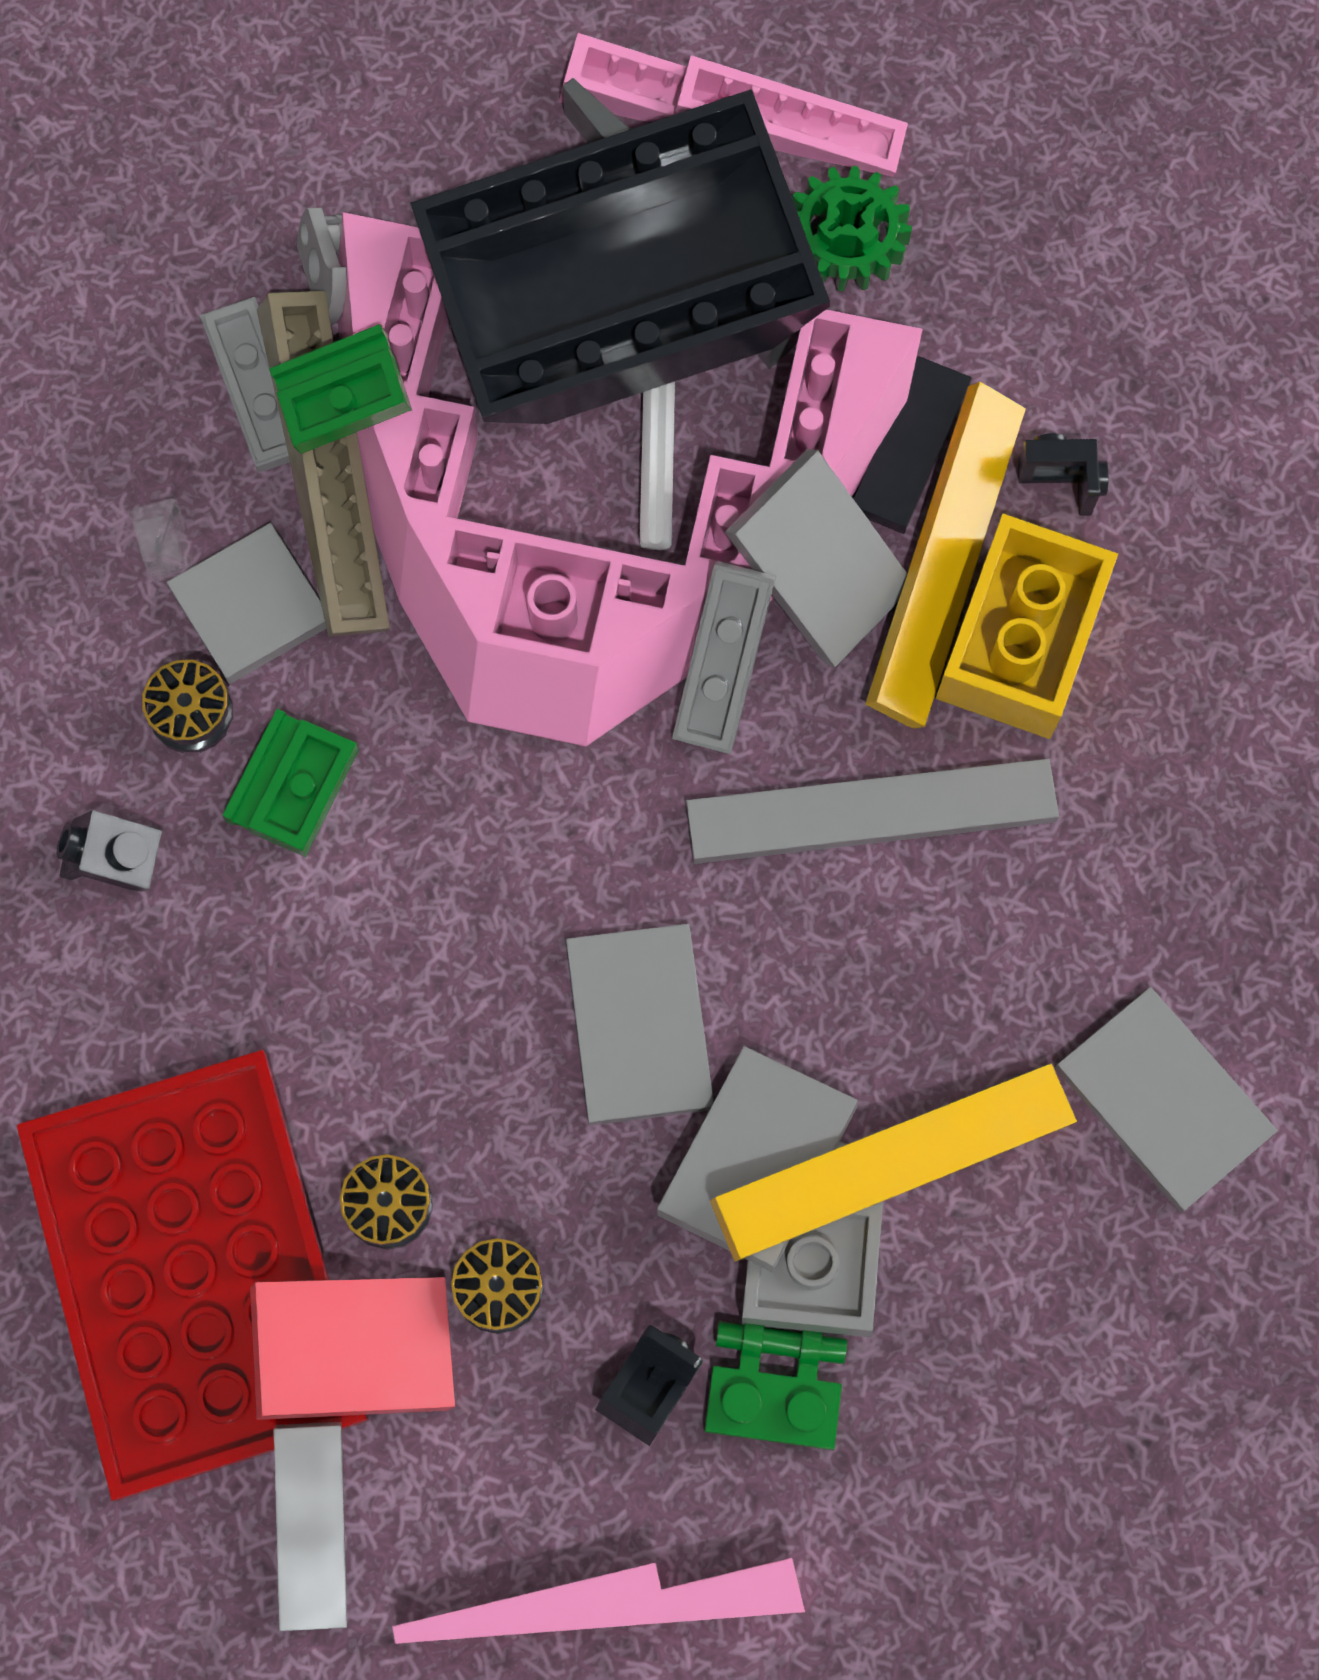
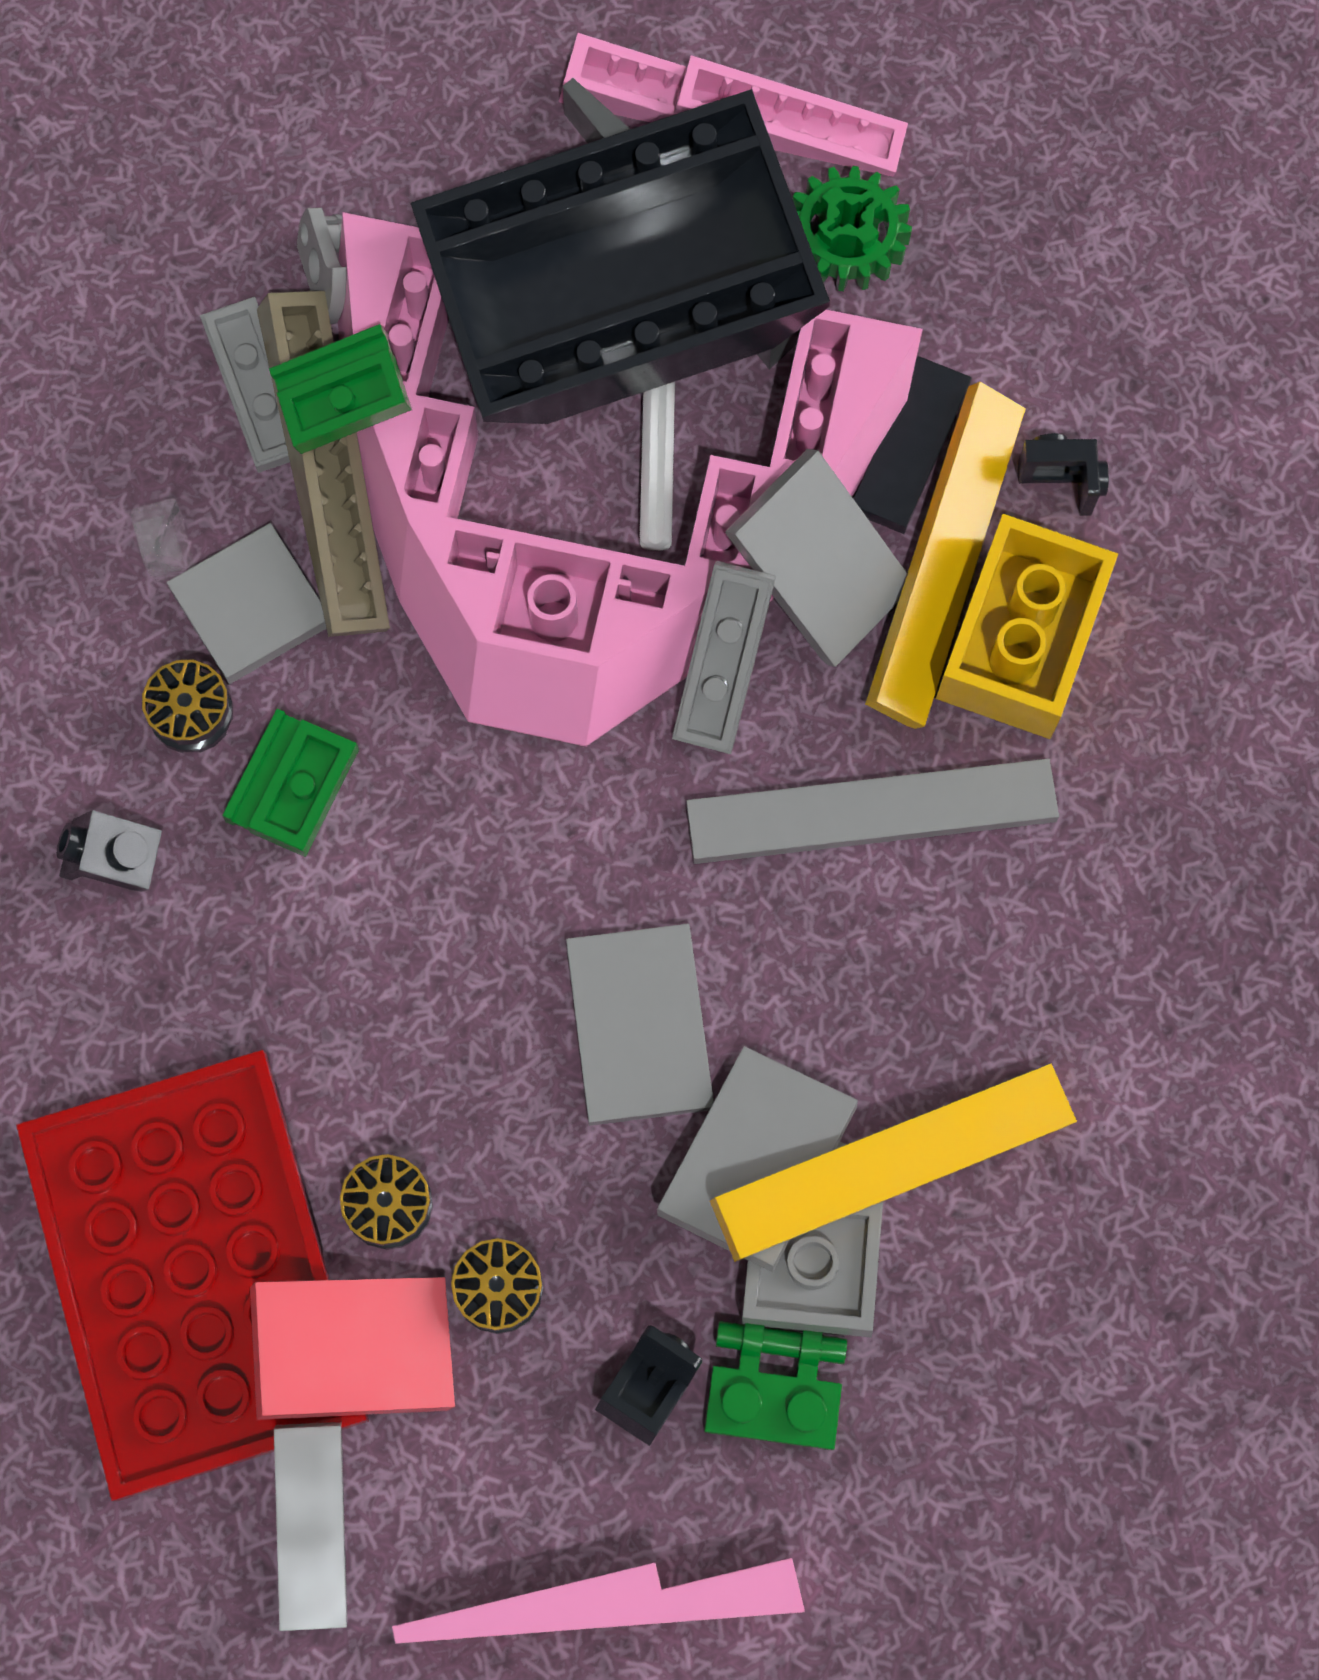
light grey tile [1055,987,1278,1213] -> none

